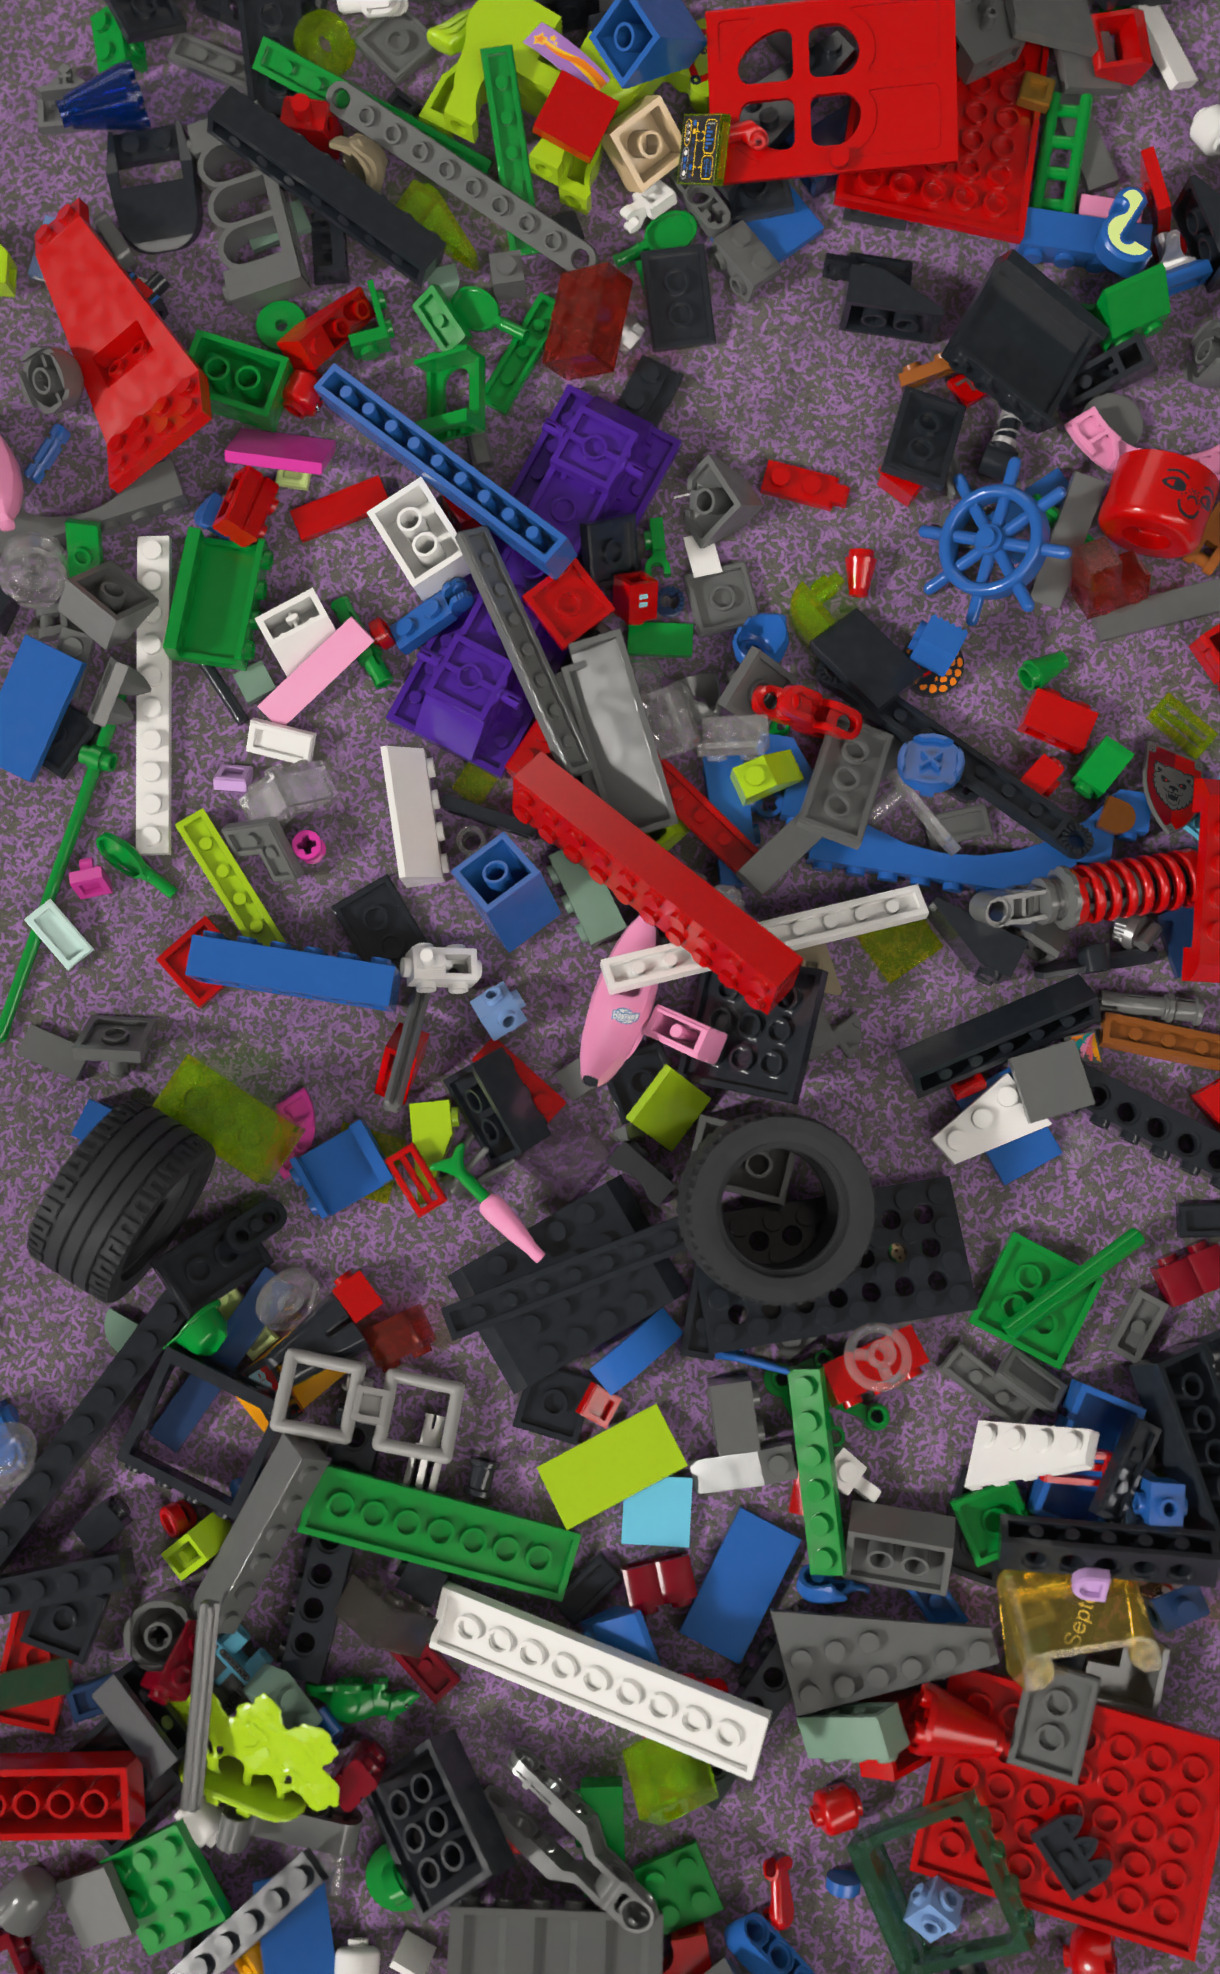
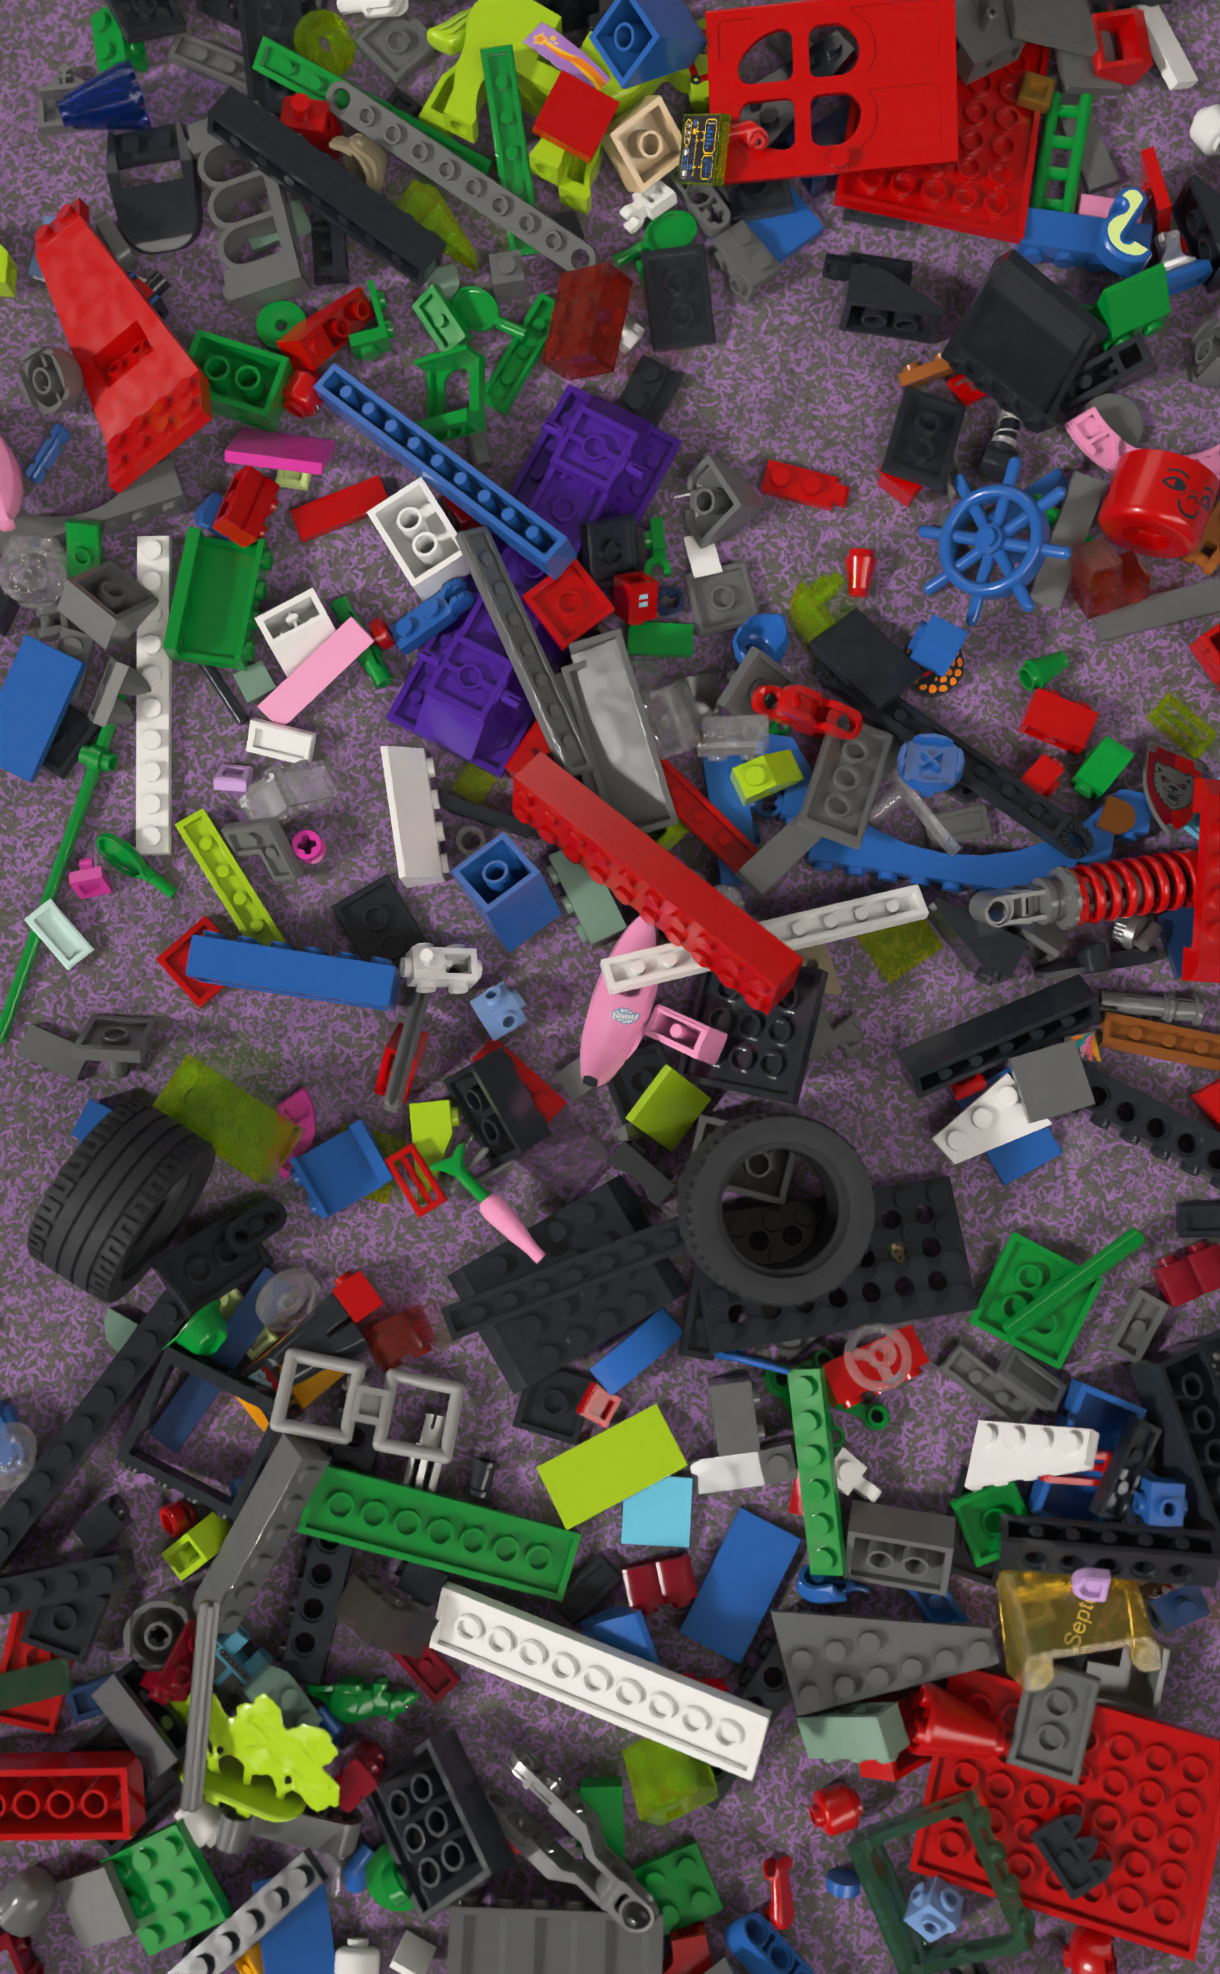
none -> blue arm [343,1841,376,1893]

